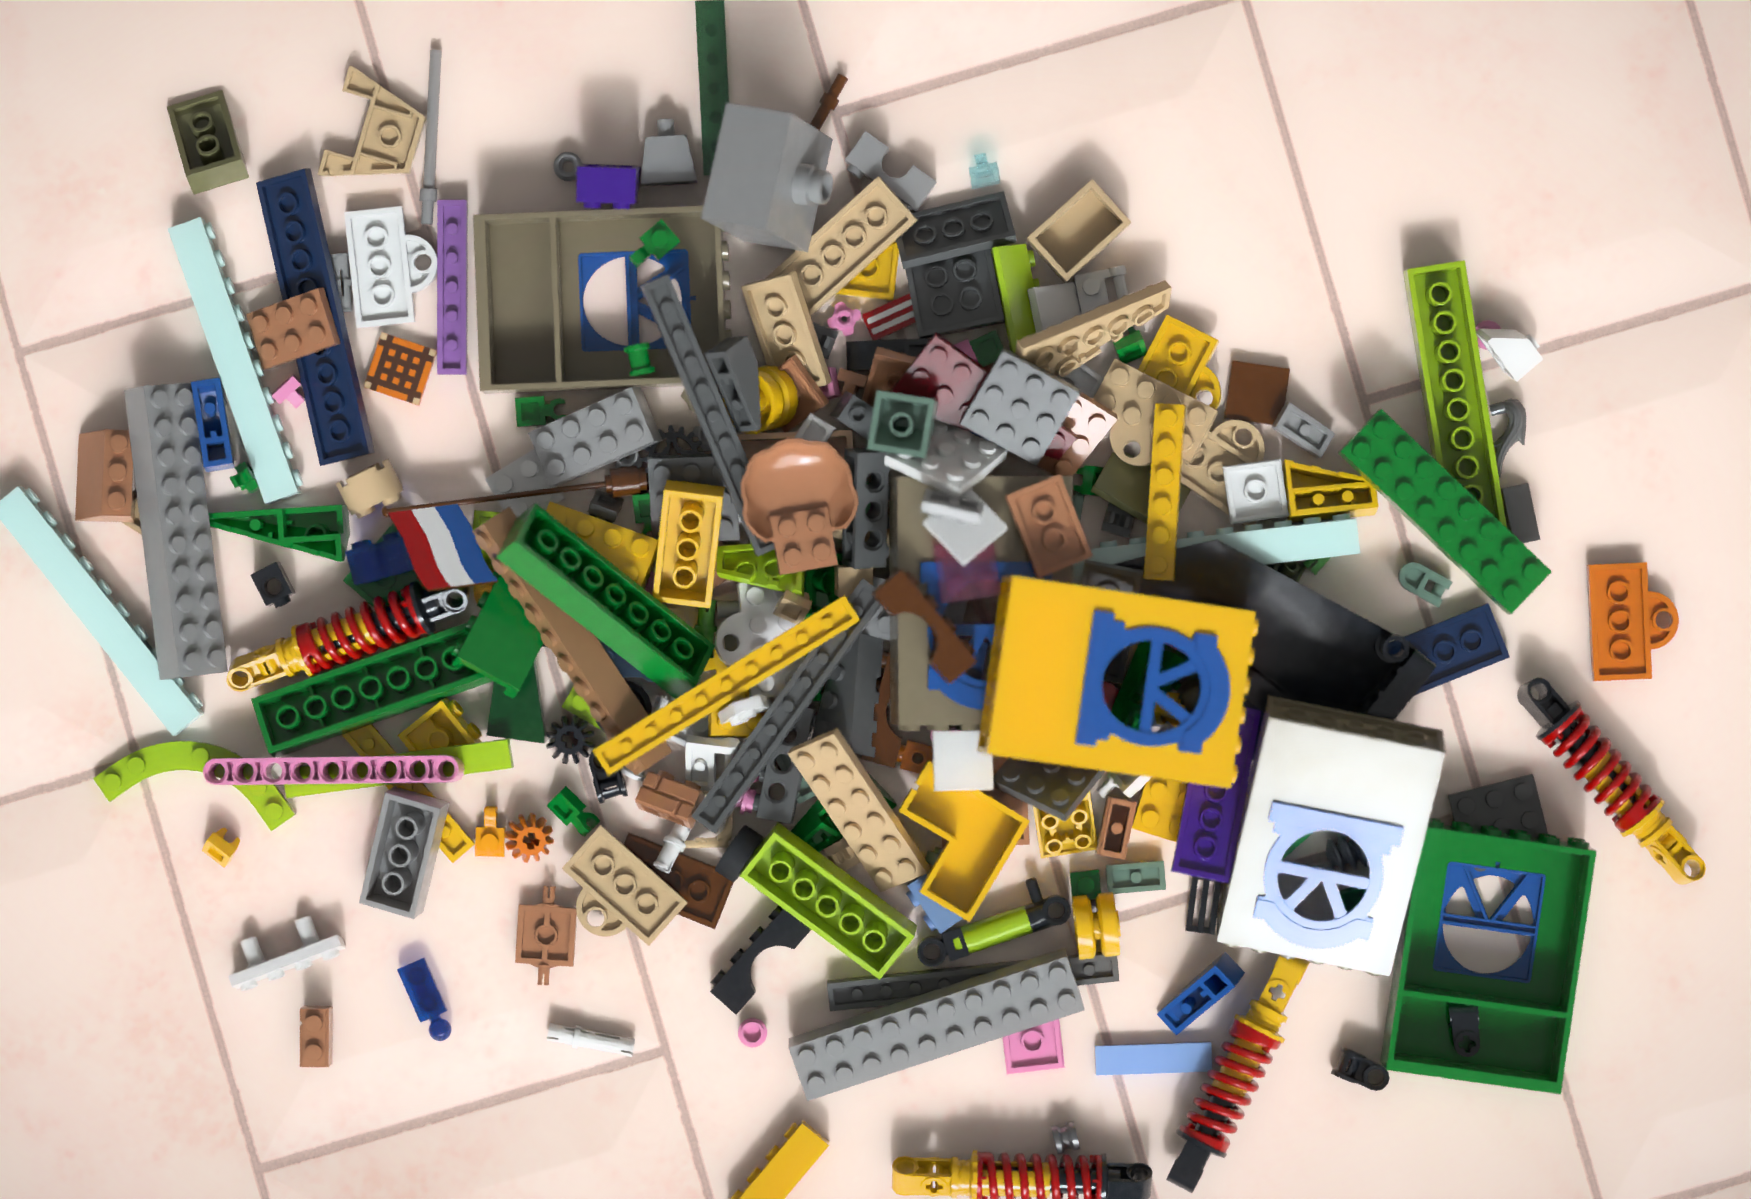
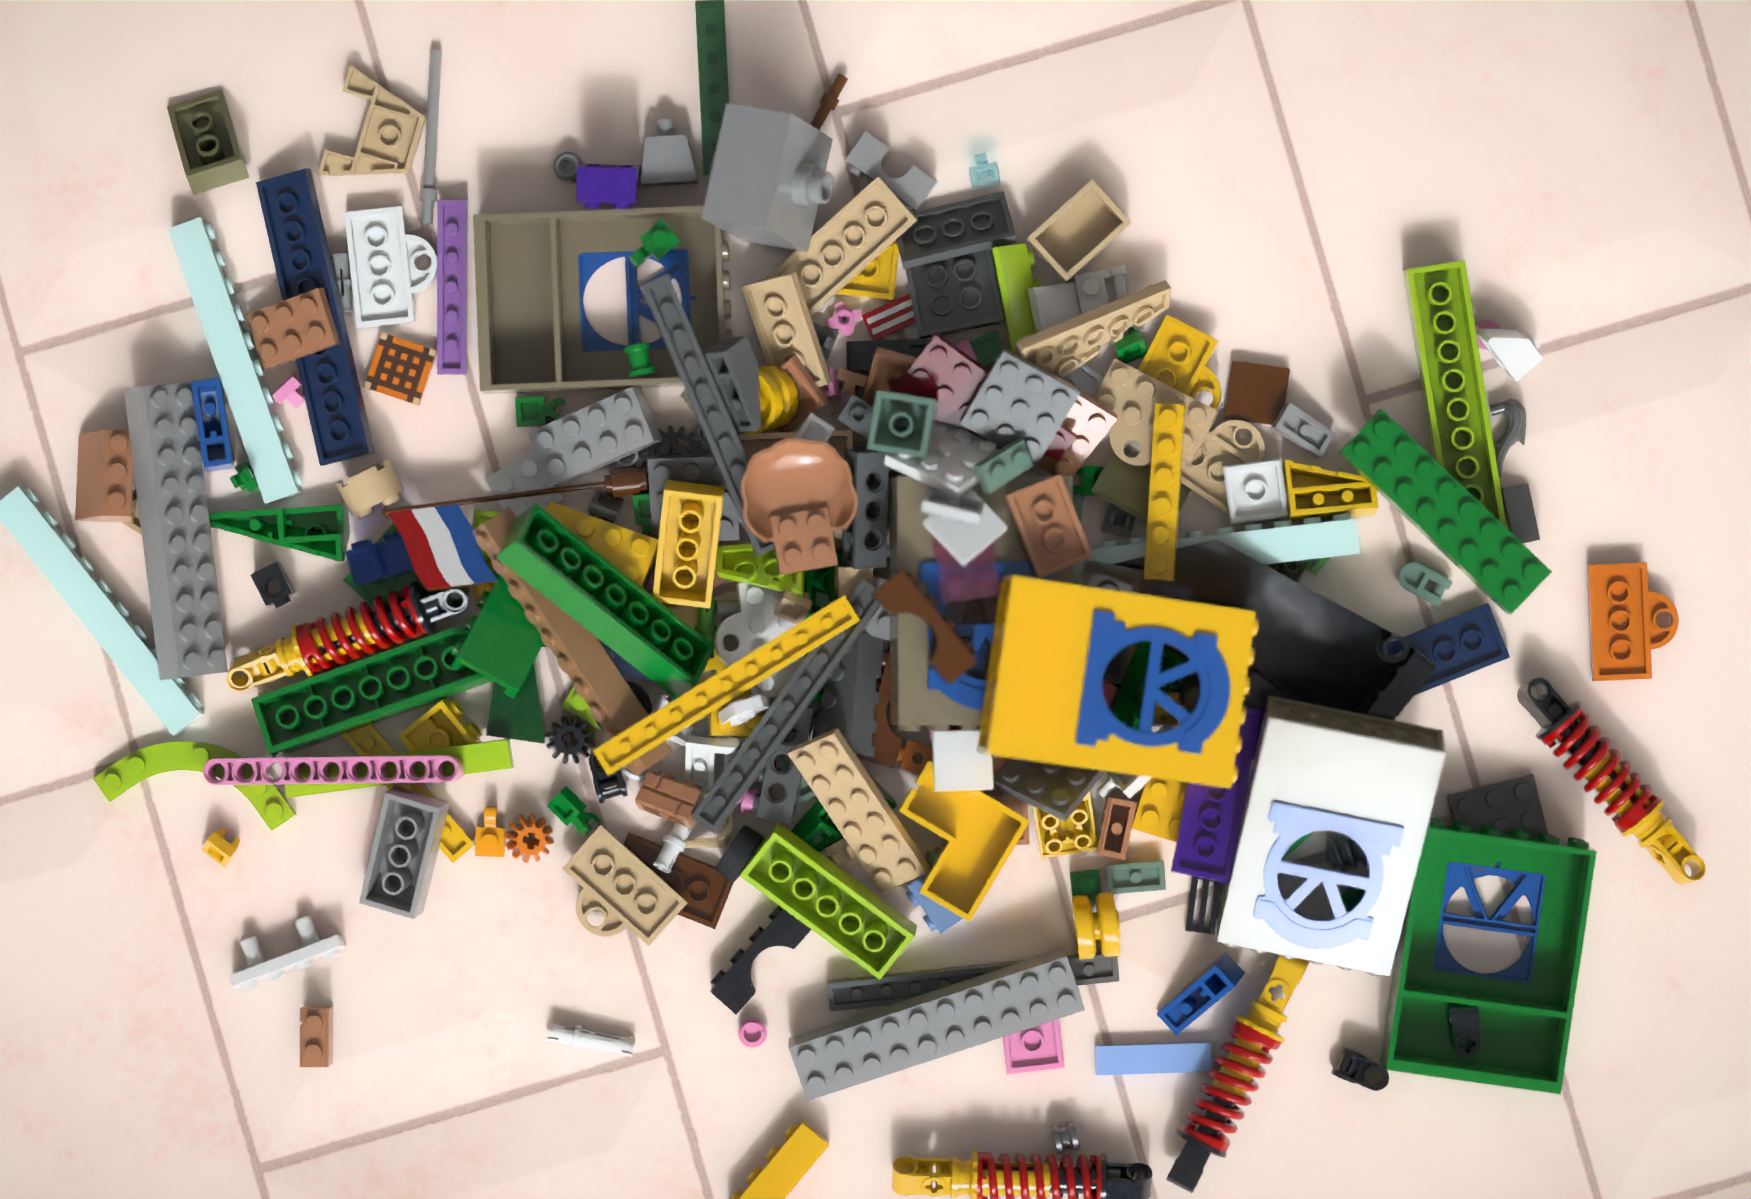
clear blue plate [397,957,452,1041] -> none
nougat plate [515,886,577,986] -> none
piece [917,877,1071,967] -> none
none -> sand green plate [973,439,1033,493]

